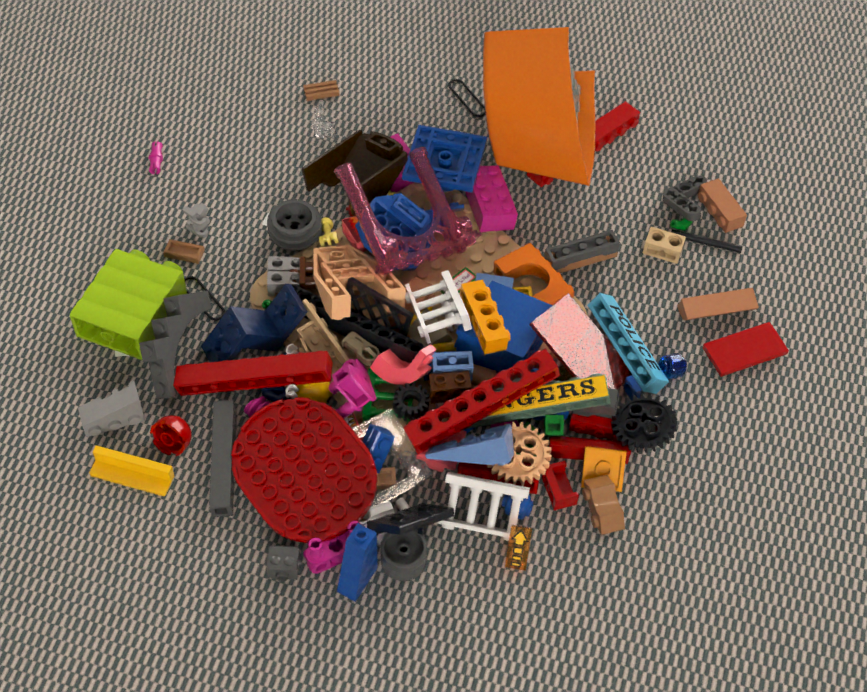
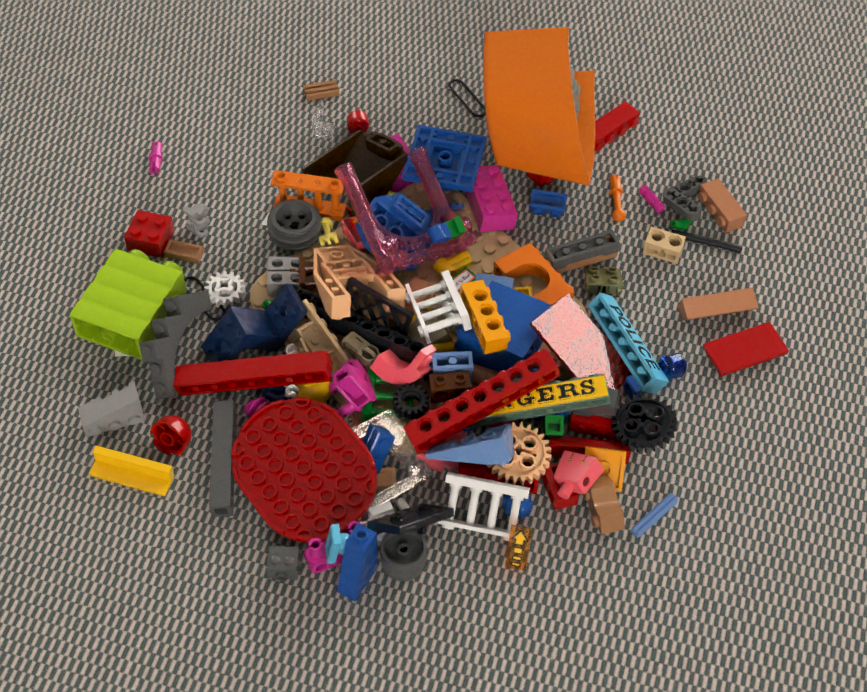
none -> red brick [124,210,175,258]
none -> white gear [204,271,246,308]
none -> orange fence [271,170,347,221]
none -> medium azure tile [325,524,349,564]
none -> red head [347,110,369,134]
none -> leg [427,216,466,245]
none -> yellow piece [433,251,472,279]
none -> blue bracket [529,189,568,218]
none -> coral torso [554,451,604,500]
none -> olive hinge [584,266,624,295]
none -> orange pin [609,175,626,222]
none -> medium blue axle [631,493,678,538]
none -> dark pink axle [639,185,665,214]

